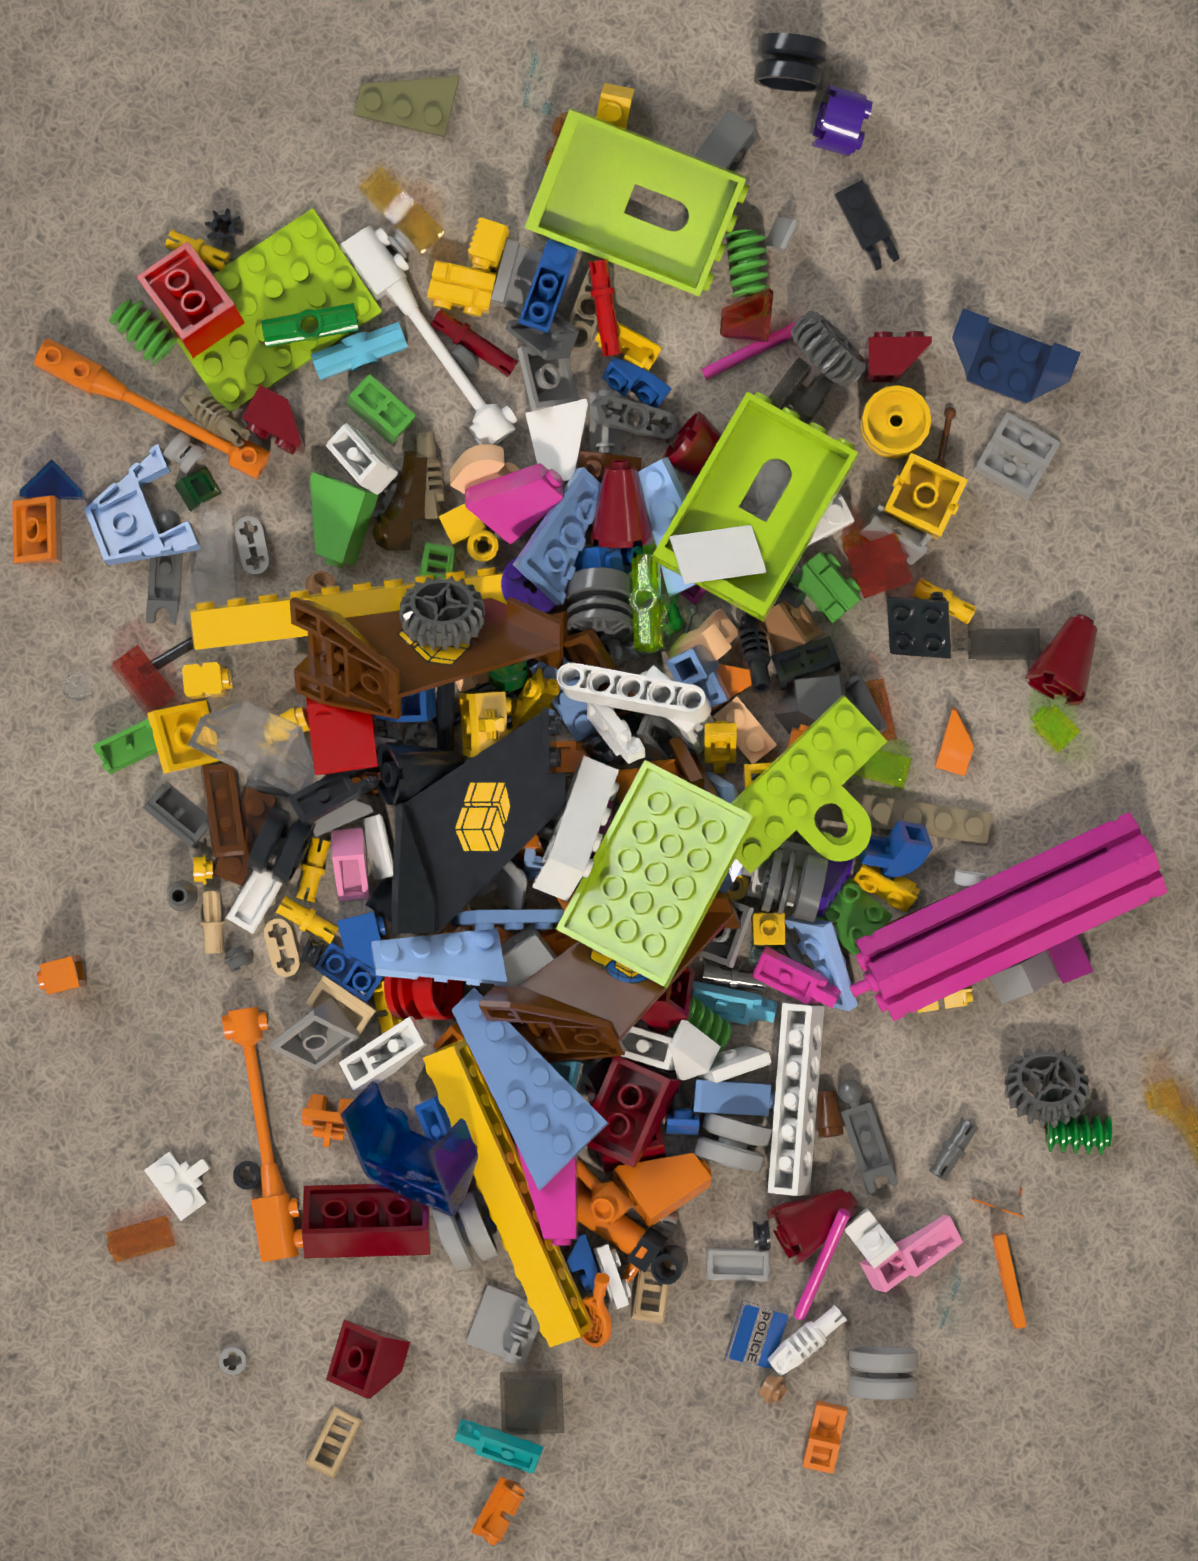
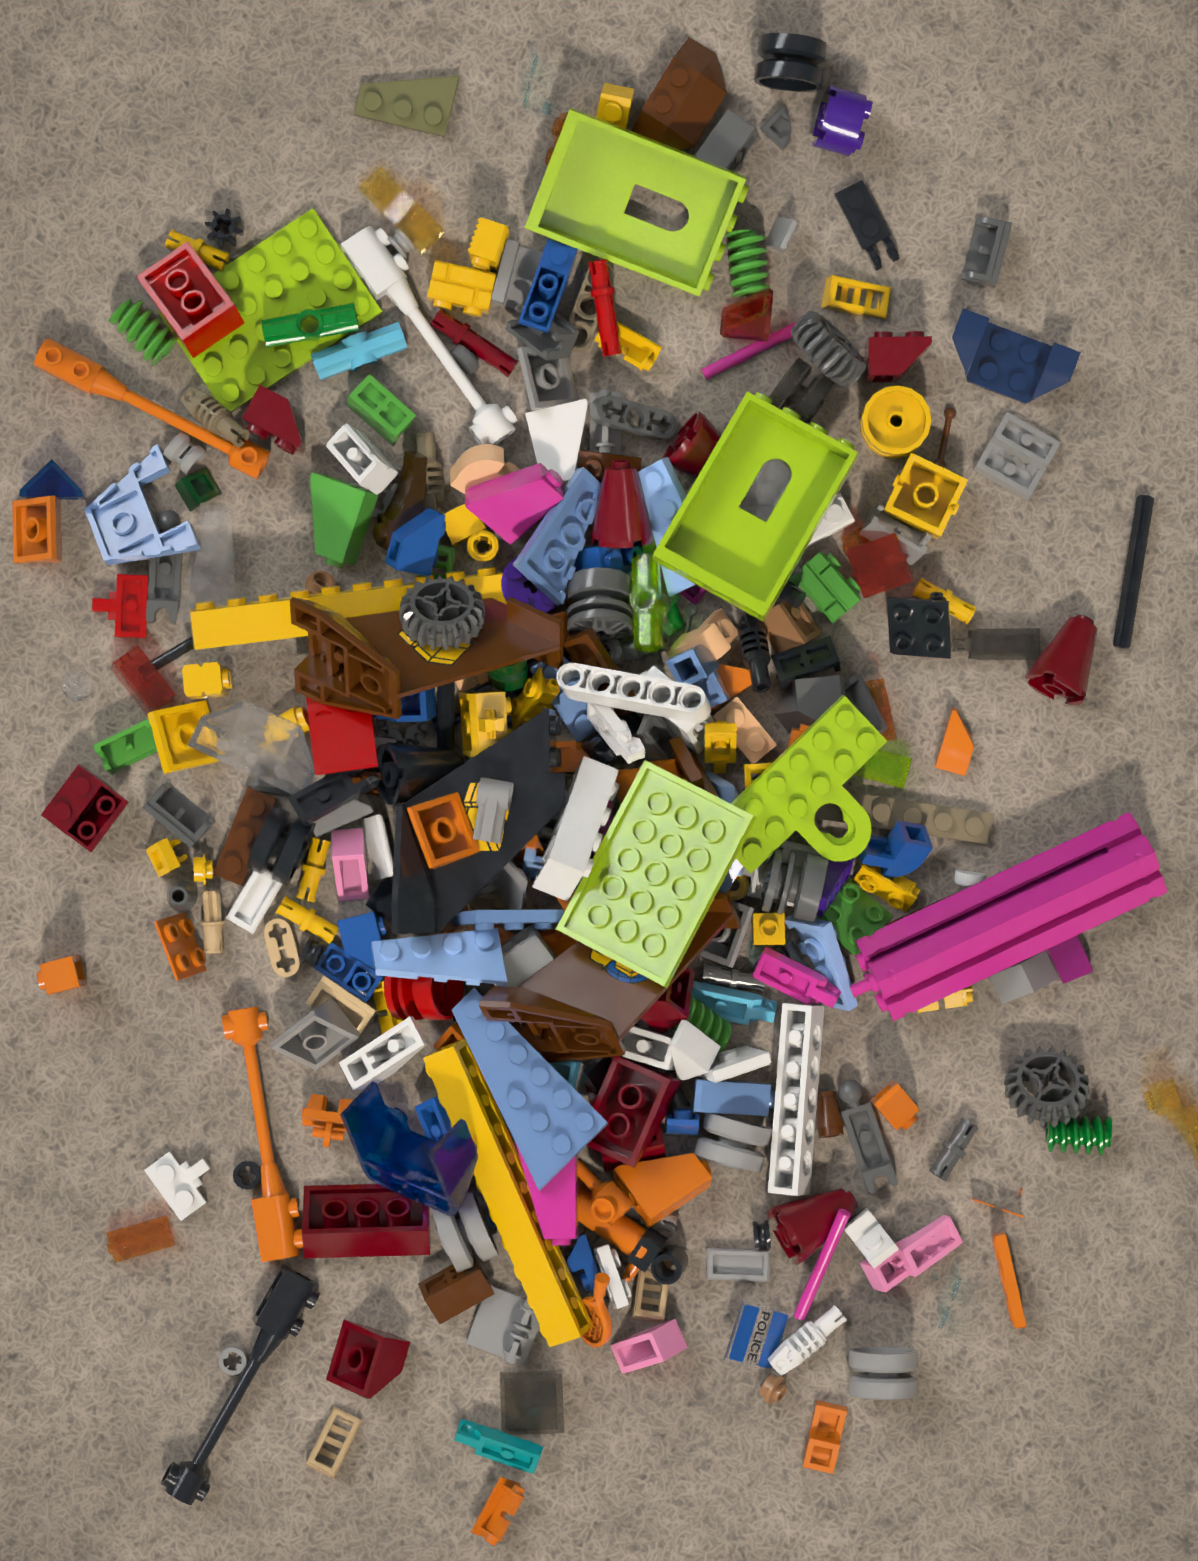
reddish brown plate [201,763,246,857] -> none
dark grey plate [223,946,254,972] -> none
light grey beam [235,516,270,575] -> none
blue slope [601,358,672,408] -> none
white sticker [670,525,766,584] -> none
clear neon green brick [1029,704,1080,754] -> none
none -> dark red slope [41,764,129,853]
none -> red hinge [92,574,149,639]
none -> yellow tile [145,838,188,878]
none -> orange hinge [154,912,207,981]
none -> black bar [161,1264,320,1505]
none -> blue slope [385,508,446,576]
none -> orange slope [407,792,480,869]
none -> reddish brown hinge [418,1253,495,1325]
none -> light grey piece [473,777,514,843]
none -> bright pink slope [610,1319,688,1374]
none -> reddish brown wedge [631,37,727,151]
none -> dark grey tile [760,106,791,150]
none -> yellow slope [821,275,891,319]
none -> orange slope [870,1080,920,1131]
none -> dark grey hinge [961,216,1012,287]
none -> black axle [1113,495,1154,649]

